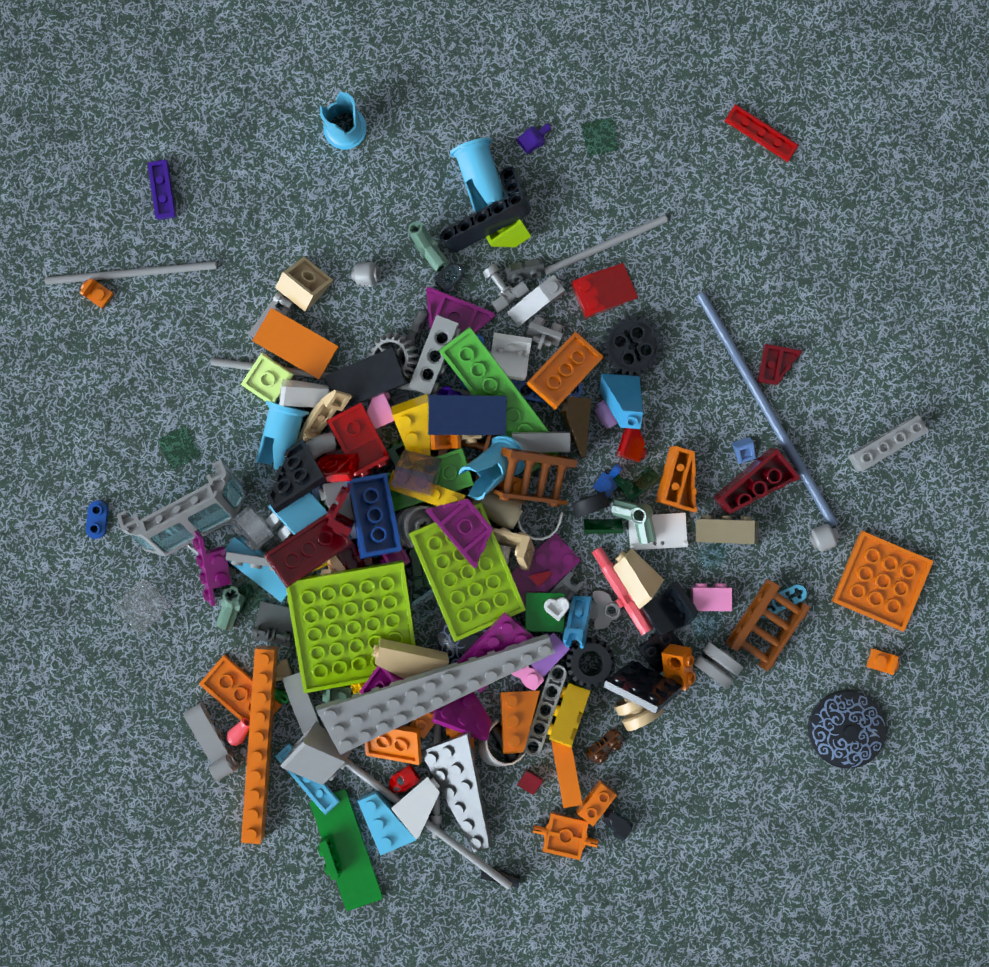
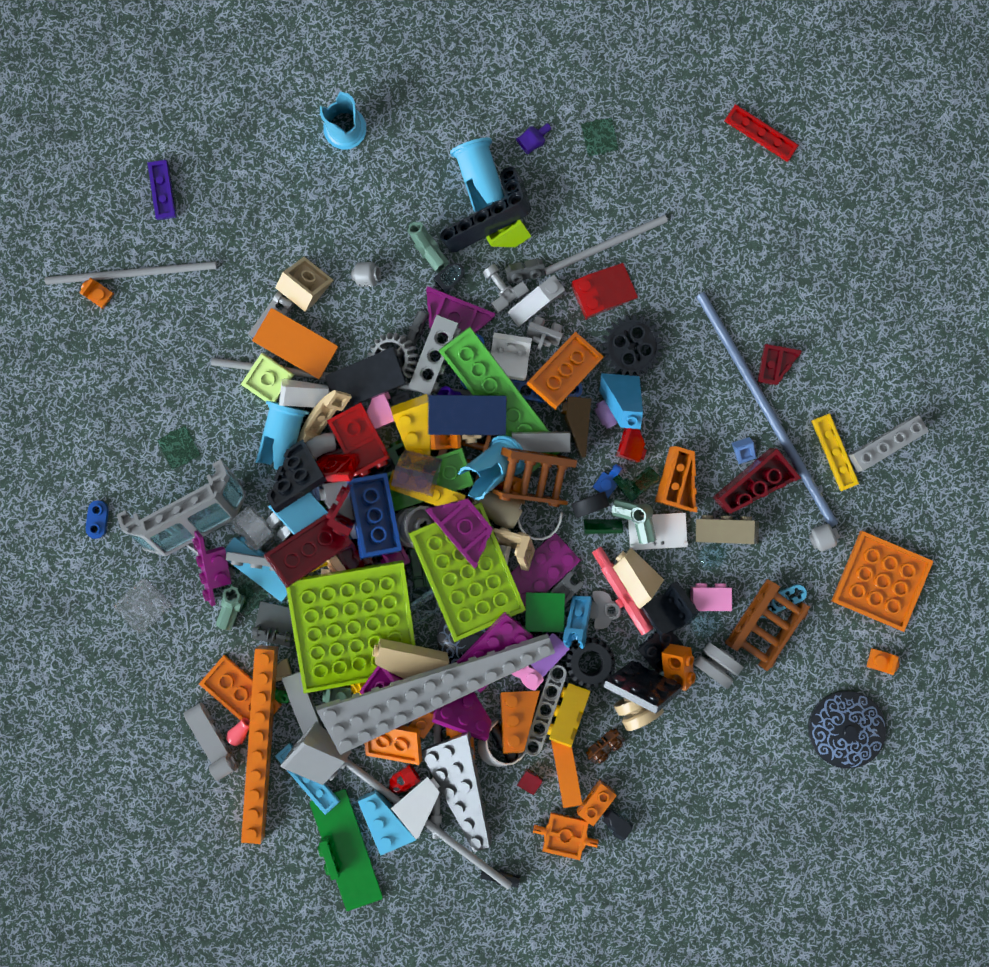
dark red slope [528,570,552,586] -> none
white tile [544,597,570,622] -> none
none -> yellow tile [811,413,859,491]

